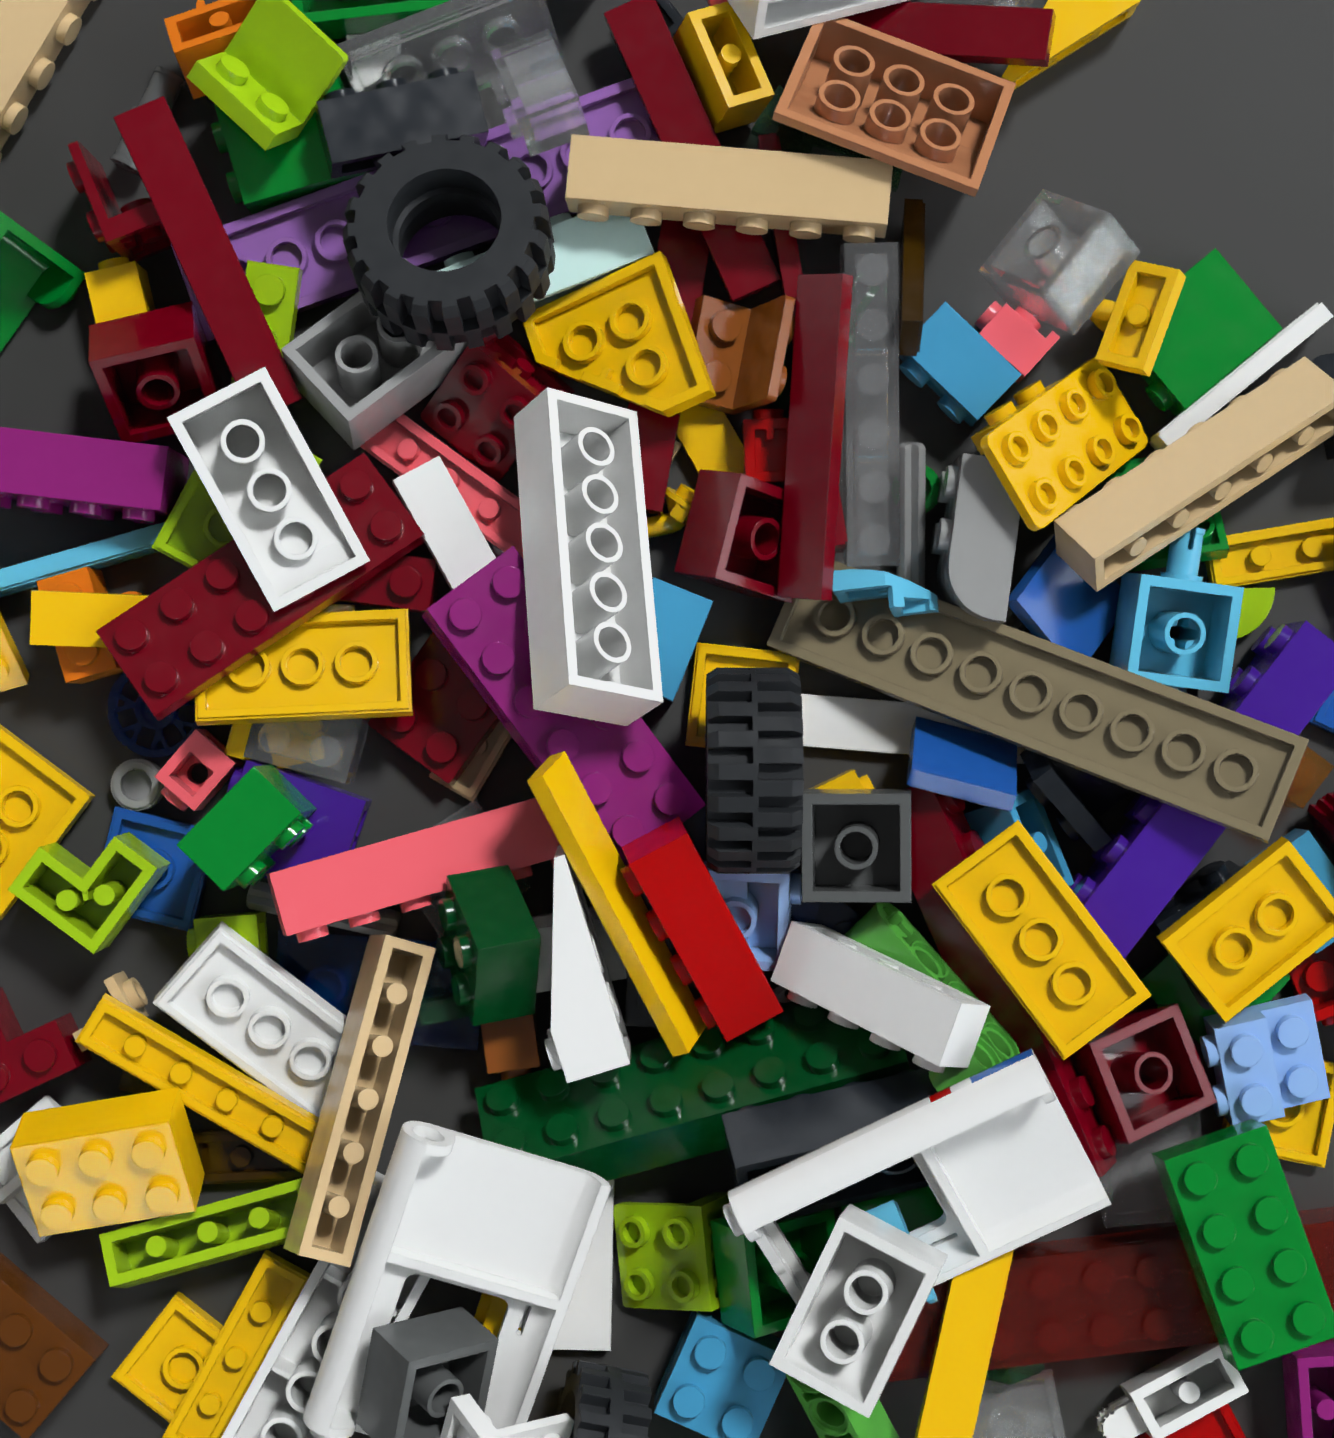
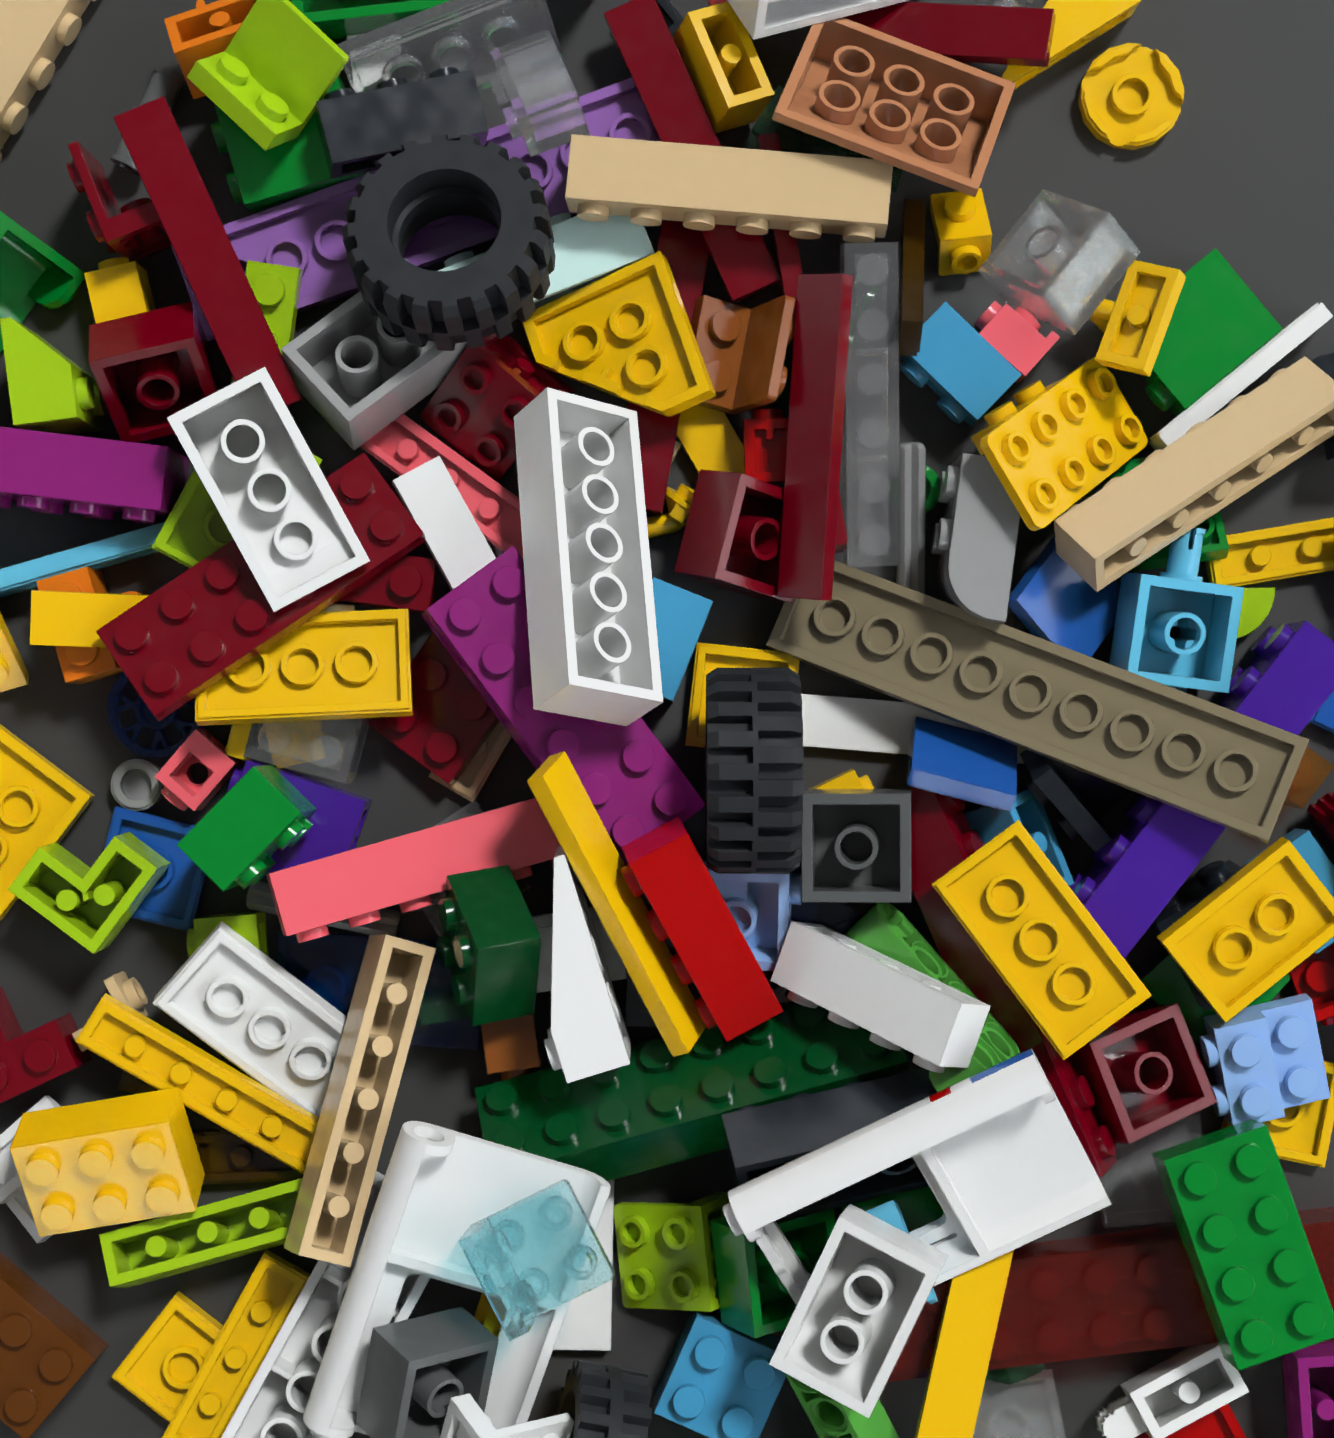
medium azure slope [833,569,939,617] -> none
none -> lime slope [0,317,108,435]
none -> clear light blue bracket [458,1179,615,1341]
none -> yellow bracket [929,188,992,276]
none -> yellow tile [1078,43,1185,150]

